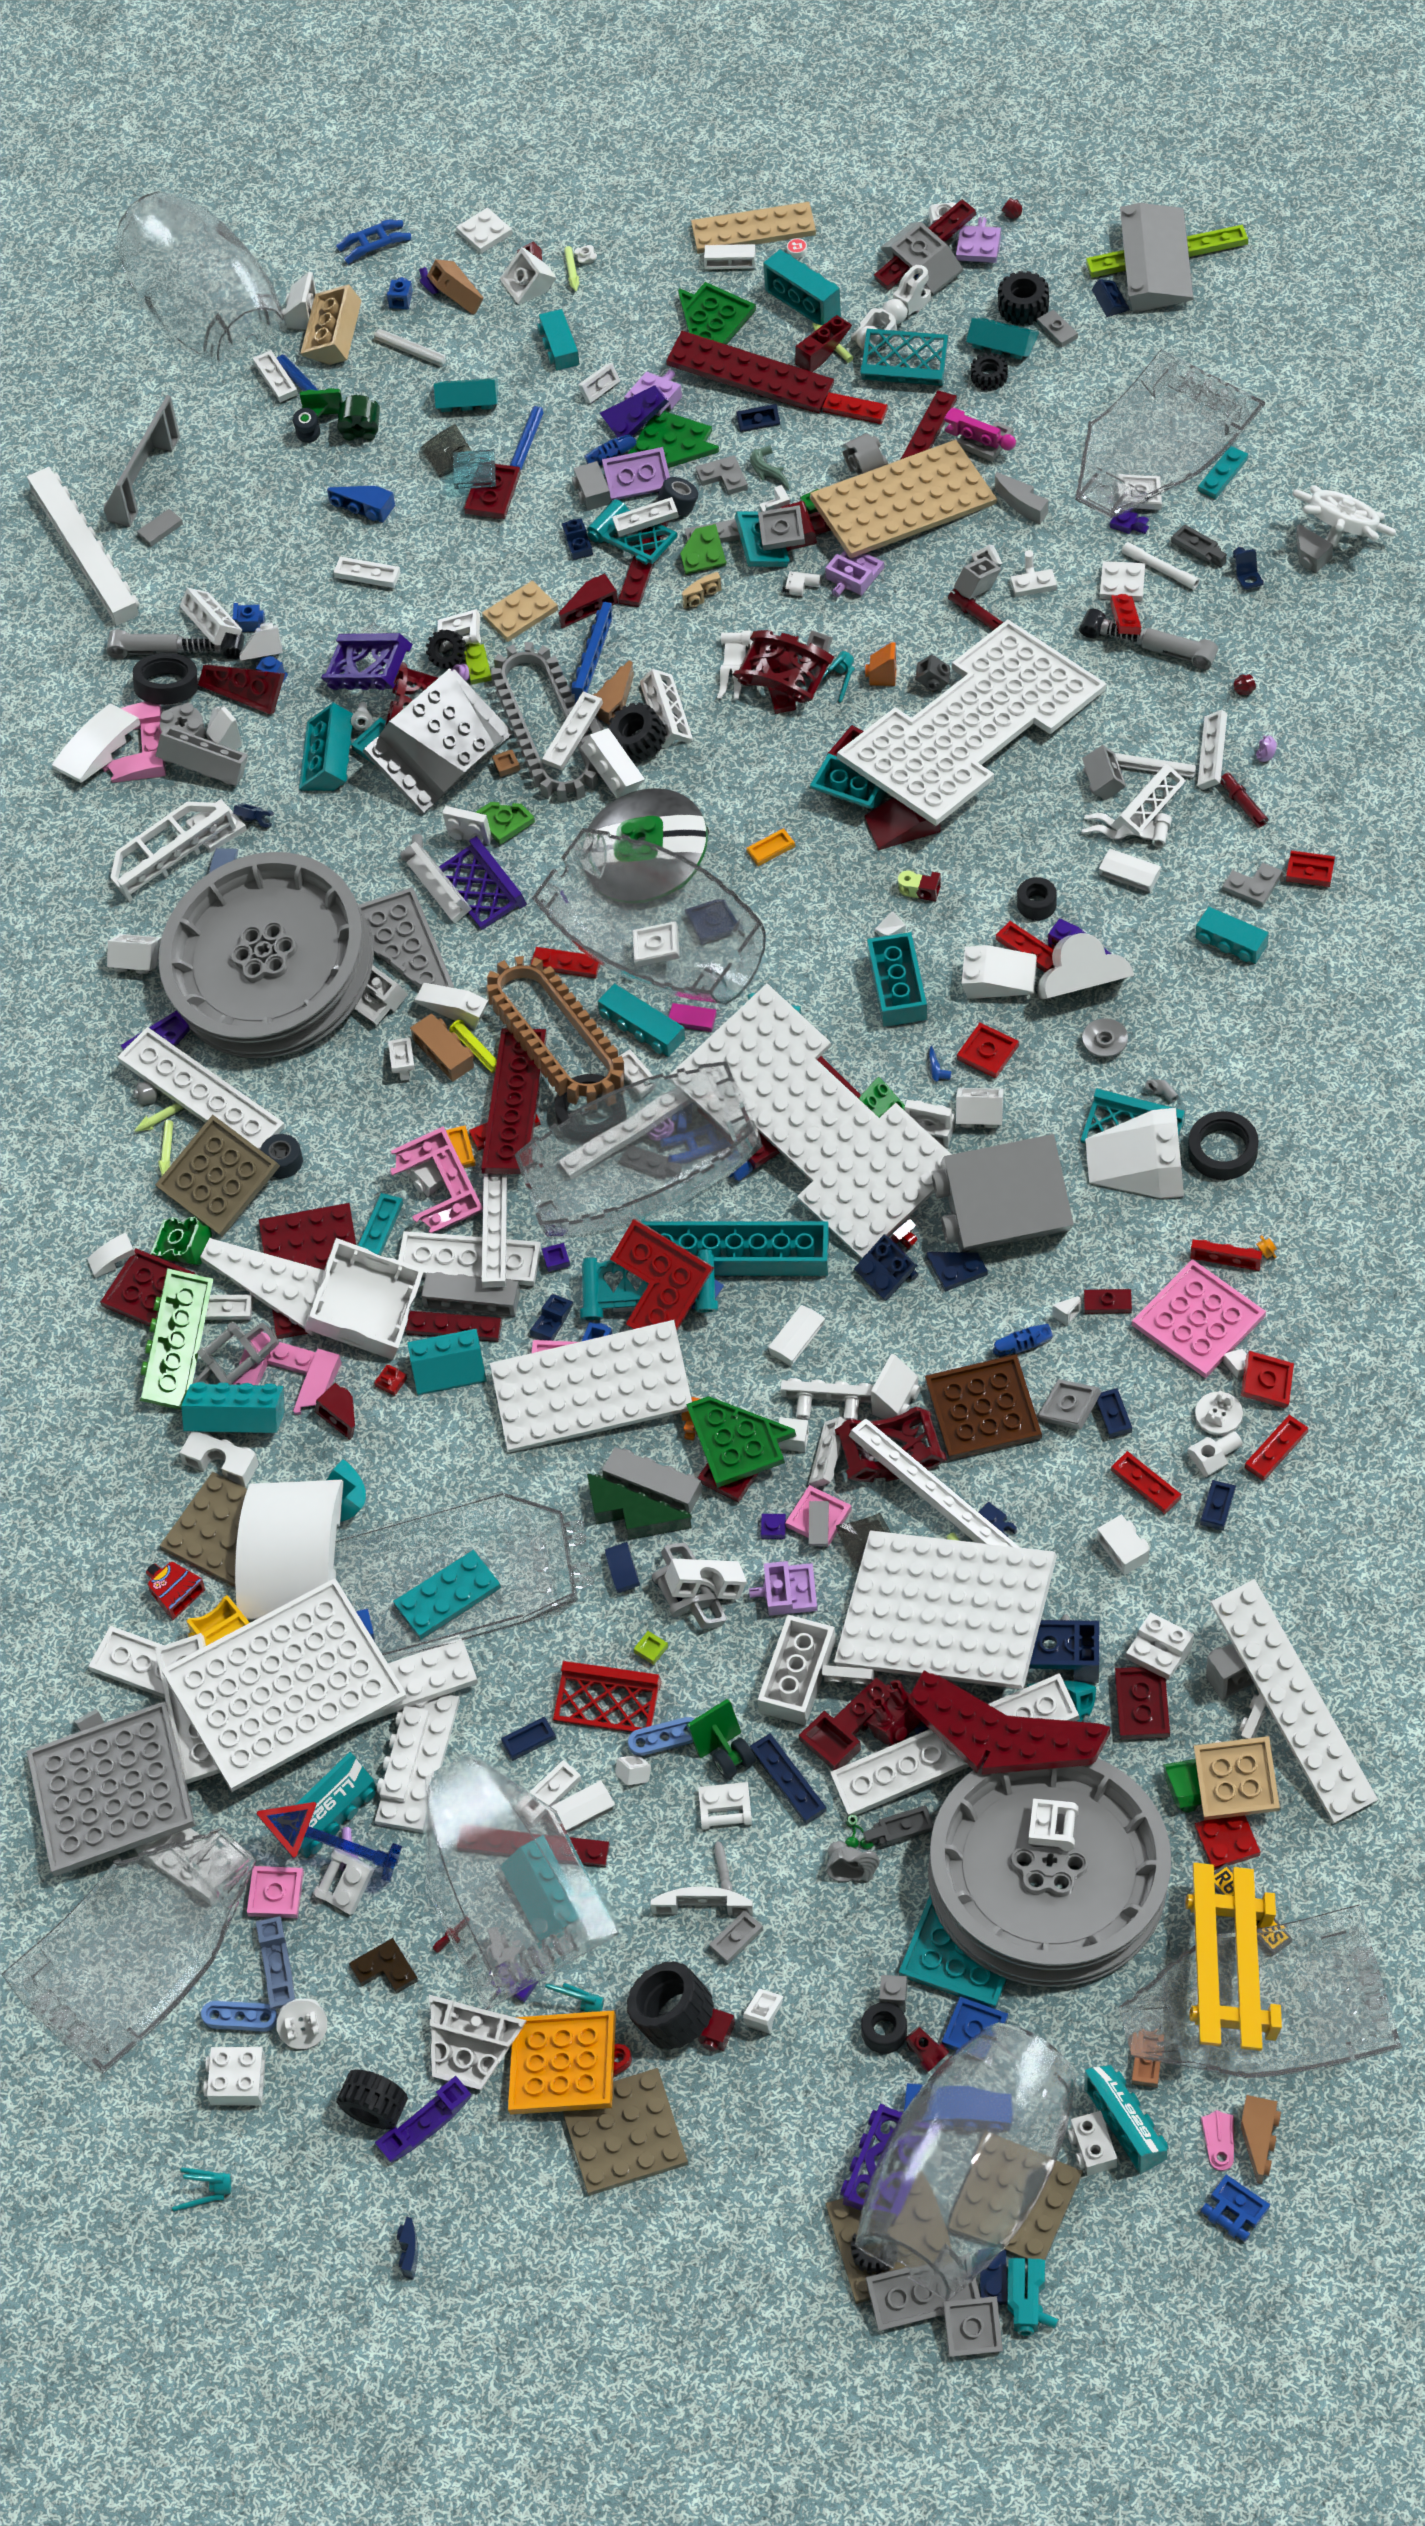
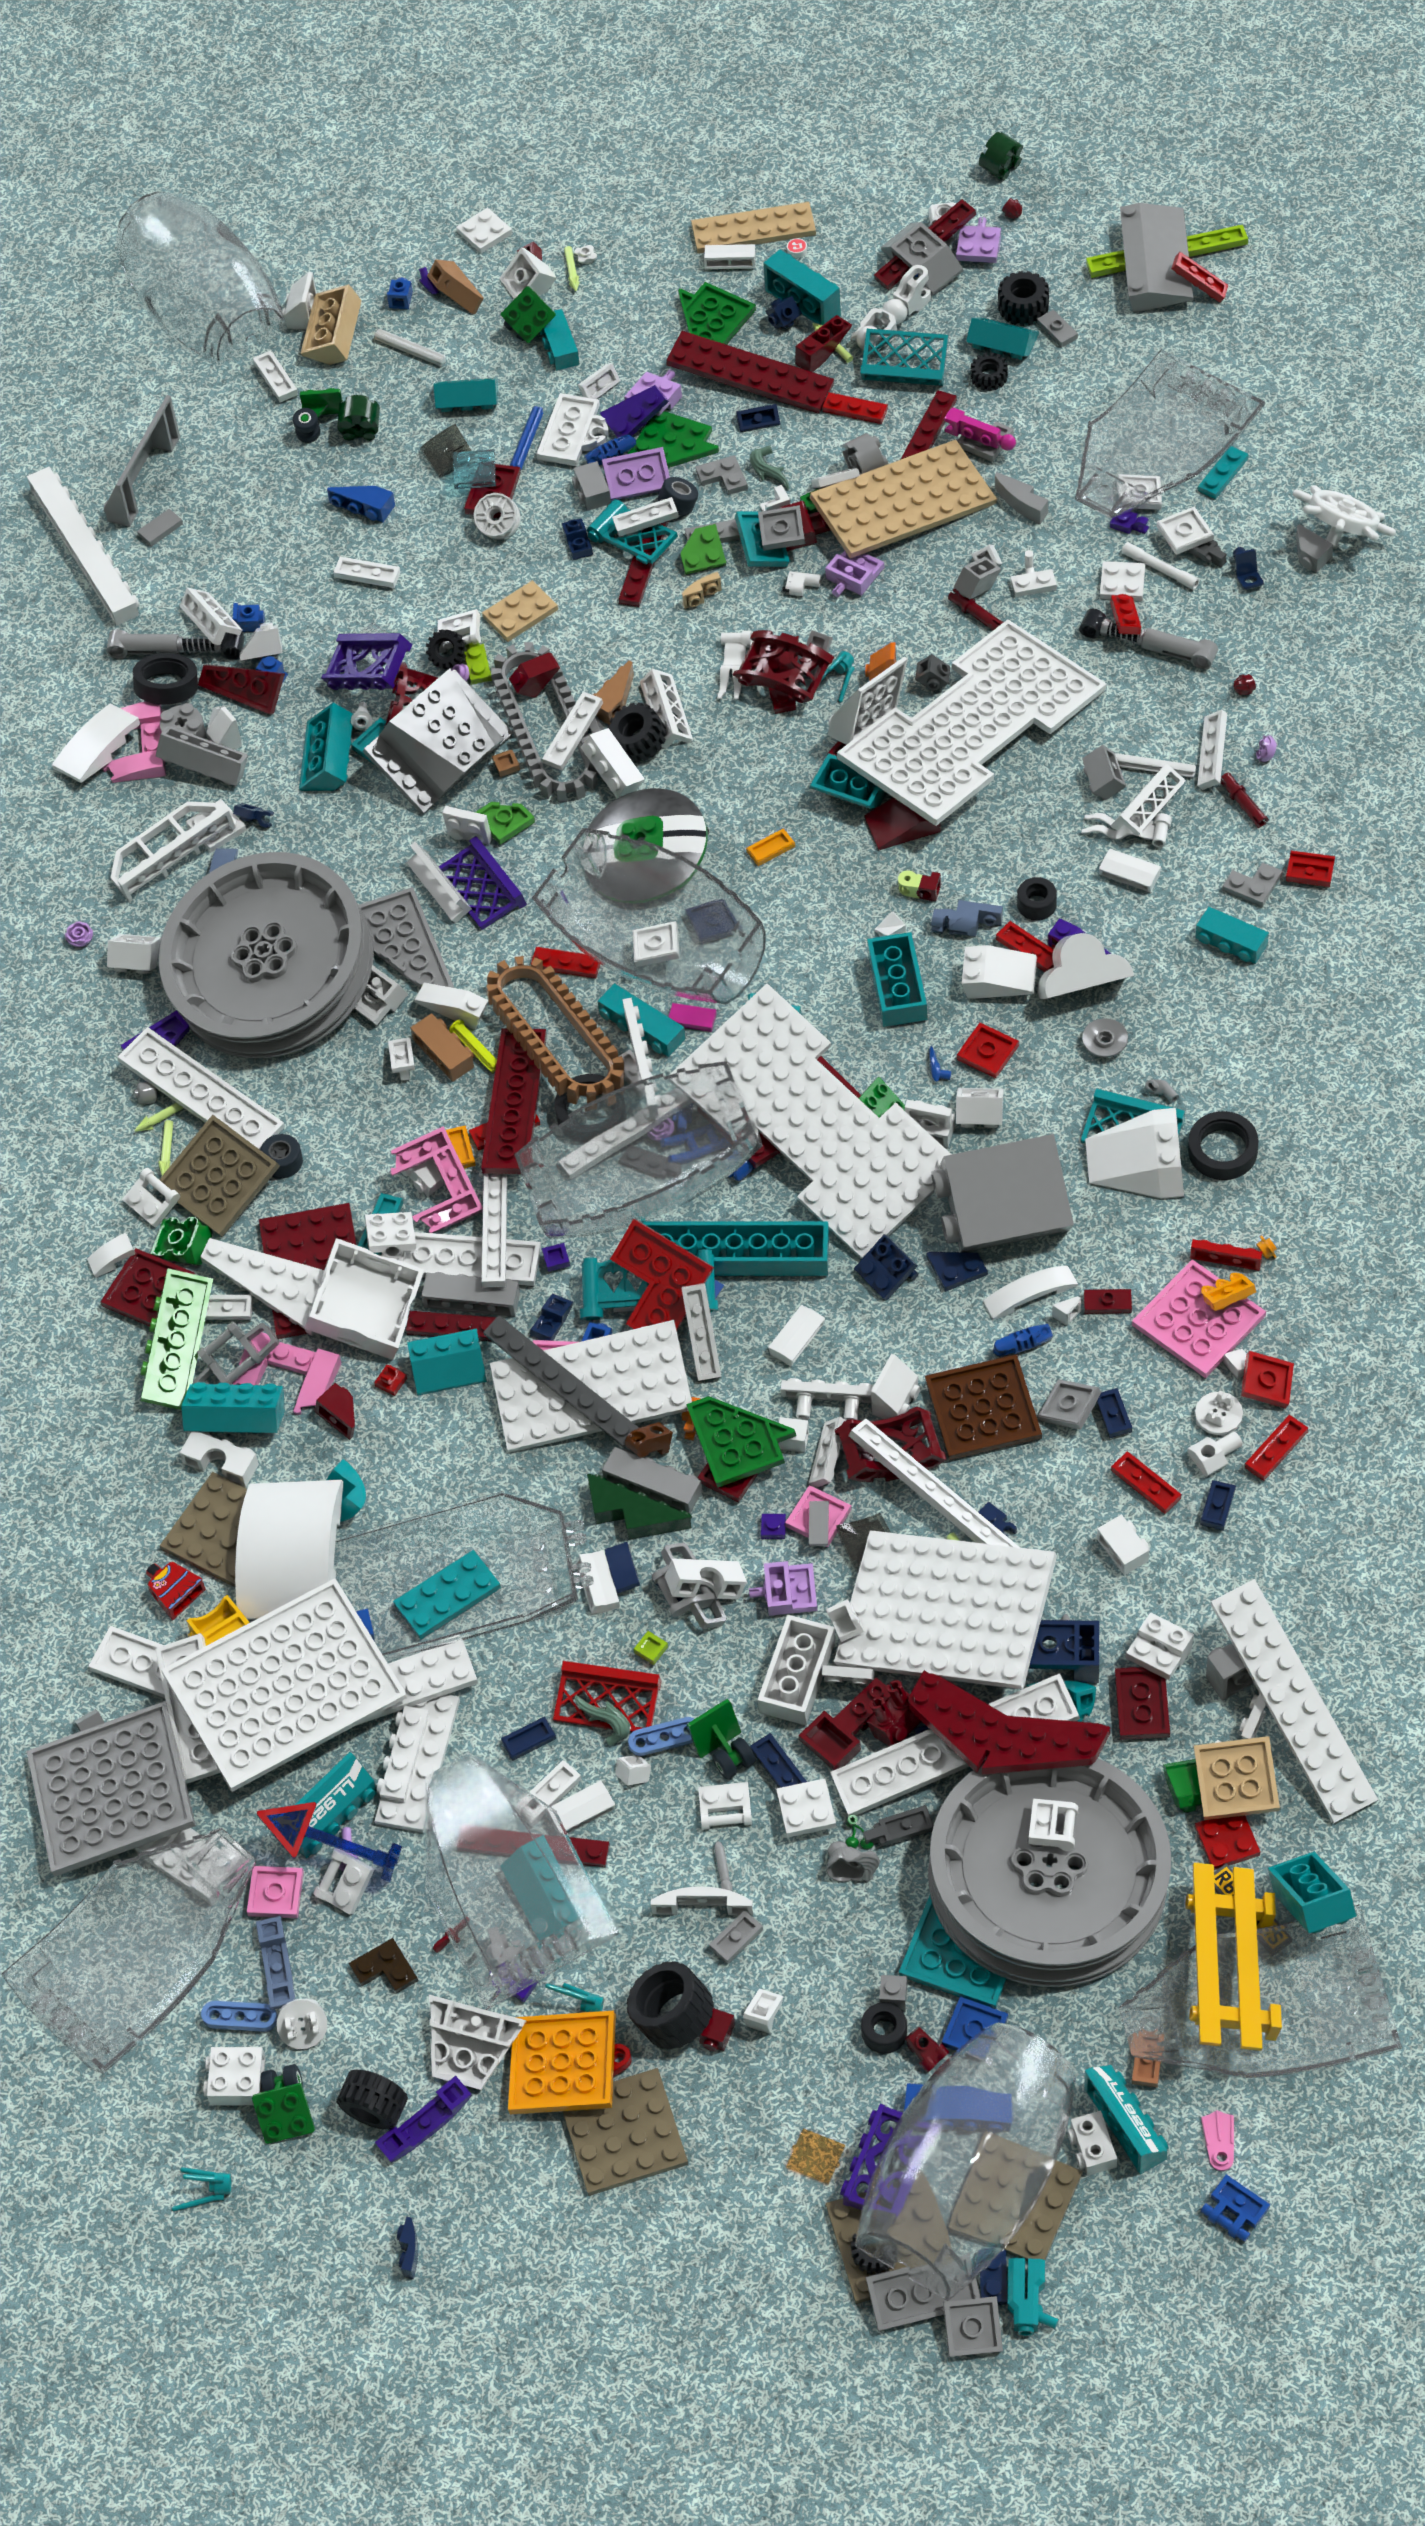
blue axle [277,354,318,391] -> none
blue piece [336,219,411,265] -> none
light grey arm [400,834,423,862] -> none
dark red slope [558,573,618,629] -> none
blue plate [571,602,612,703] -> none
tile [890,1219,918,1249] -> none
dark blue slope [1092,279,1130,317] -> none
medium nougat slope [1241,2095,1281,2184] -> none
none -> lavender plate [65,921,93,947]
none -> white plate [122,1168,180,1228]
none -> green plate [252,2064,315,2144]
none -> white plate [365,1212,416,1260]
none -> white wheel [474,493,521,540]
none -> dark grey plate [483,1315,639,1448]
none -> green plate [500,286,556,343]
none -> dark red slope [509,652,560,698]
none -> white plate [536,393,609,466]
none -> sand green piece [575,1695,631,1746]
none -> white piece [576,1550,620,1614]
none -> white plate [622,998,662,1119]
none -> reddish brown leg [625,1422,673,1458]
none -> white plate [682,1283,721,1381]
none -> dark blue brick [765,296,802,329]
none -> white plate [776,1778,836,1838]
none -> clear orange piece [786,2128,845,2184]
none -> white tile [811,468,860,488]
none -> white panel [826,1599,864,1642]
none -> white slope [828,657,908,745]
none -> sand blue plate [931,900,1003,936]
none -> dark green brick [979,132,1023,181]
none -> white slope [983,1266,1078,1321]
none -> white tile [1157,507,1214,555]
none -> red plate [1171,252,1228,303]
none -> light orange plate [1201,1273,1256,1311]
none -> teal brick [1267,1851,1357,1934]

